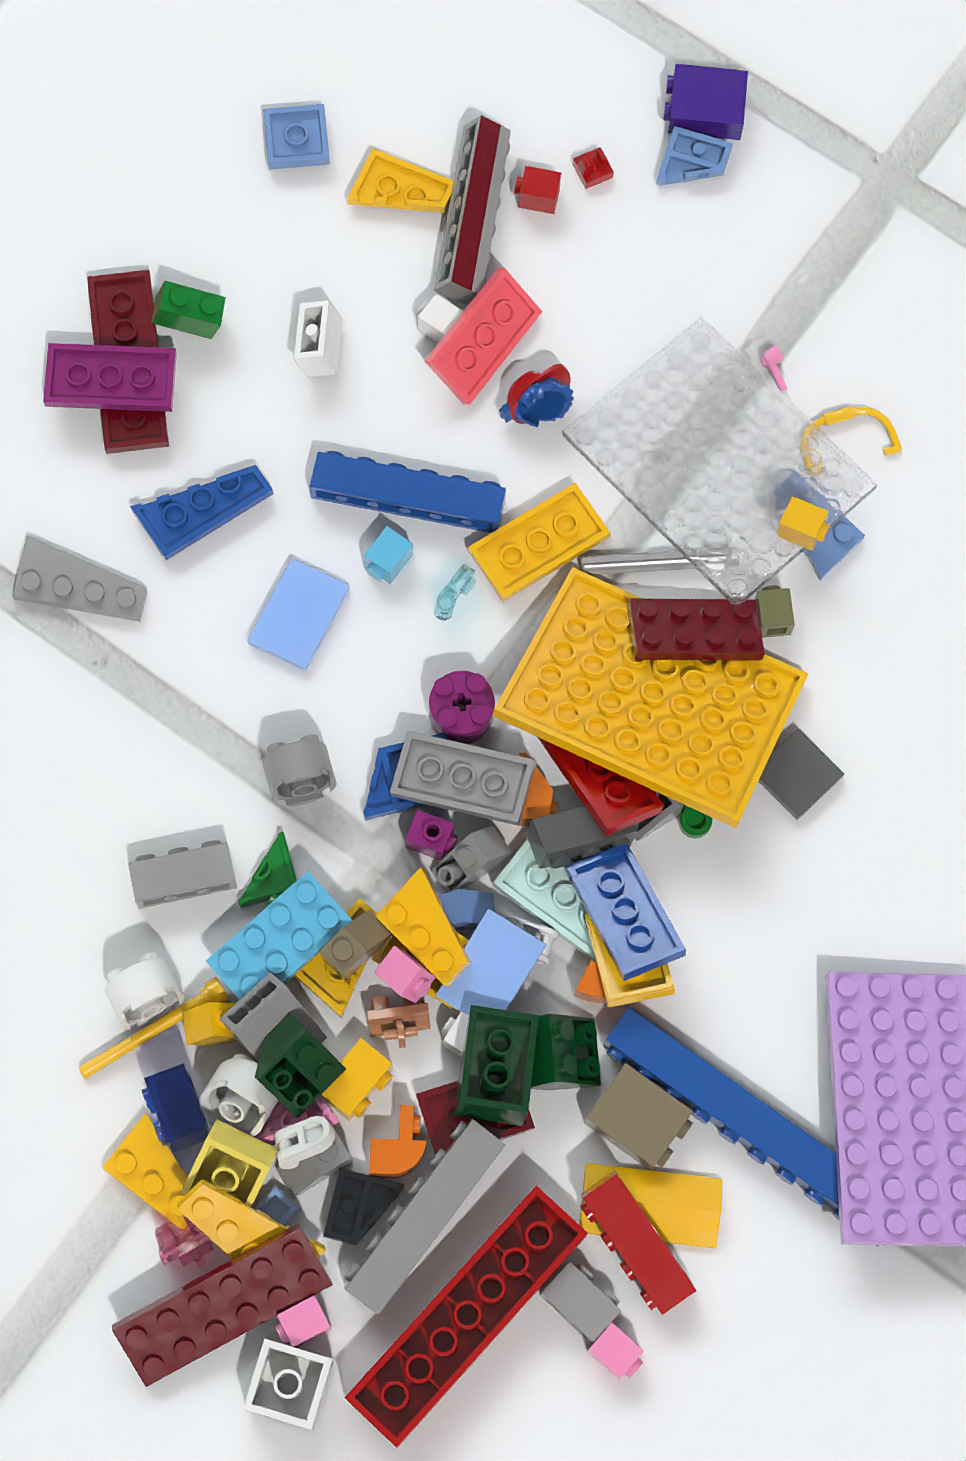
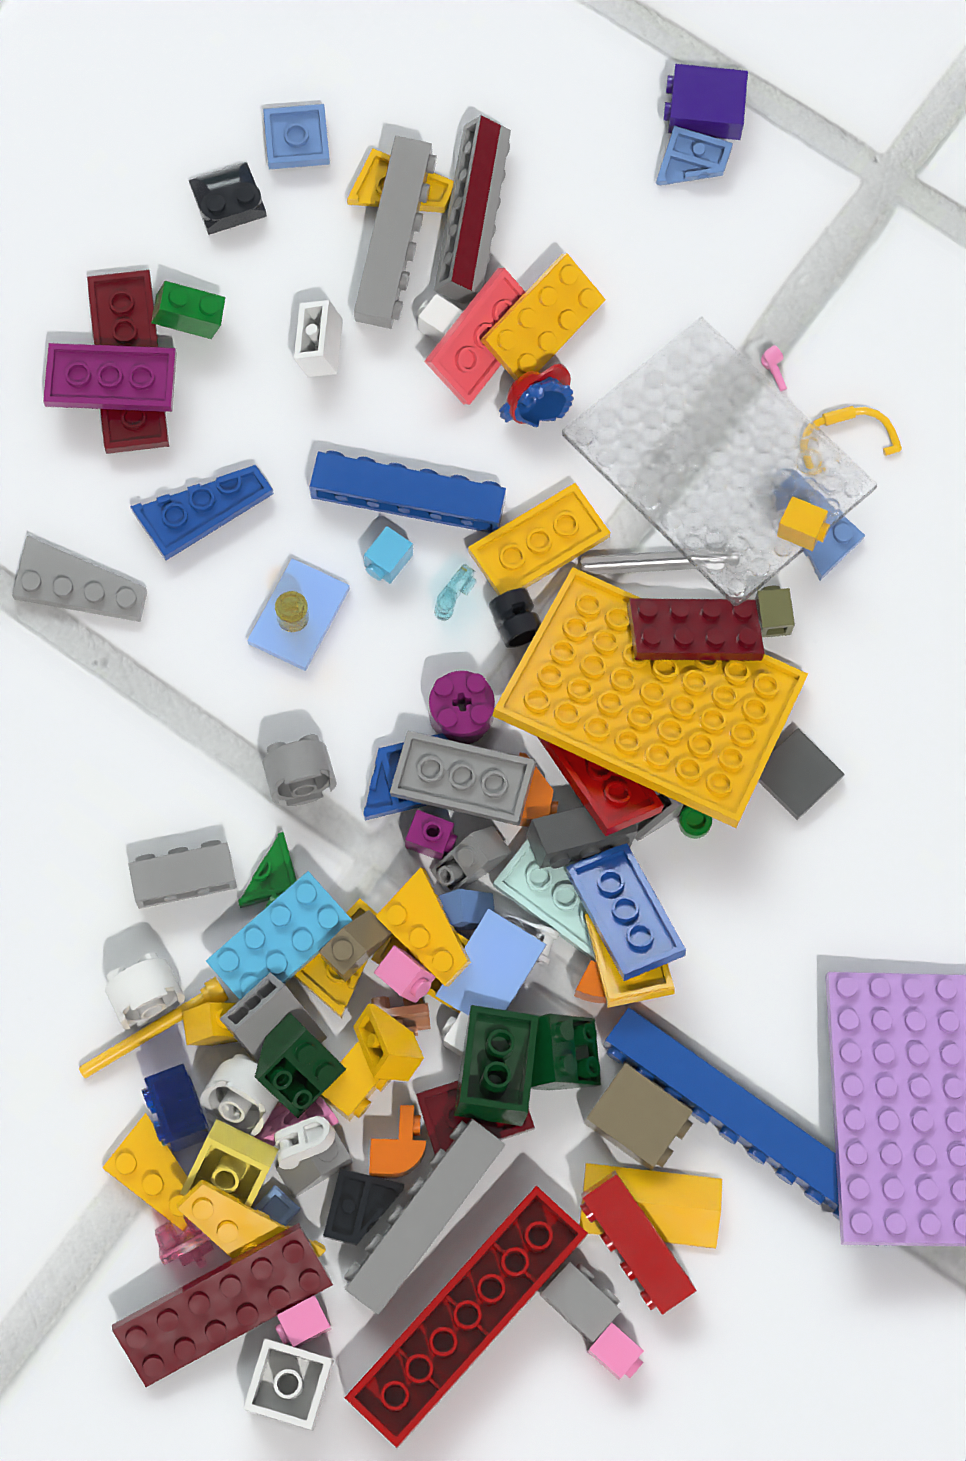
red brick [514,166,562,214] -> none
red tile [572,147,614,189] -> none
none -> black slope [189,162,267,235]
none -> clear yellow brick [275,591,309,632]
none -> yellow slope [353,1003,424,1081]
none -> light grey brick [354,135,437,329]
none -> yellow plate [480,253,606,380]
none -> black wheel [489,588,541,648]

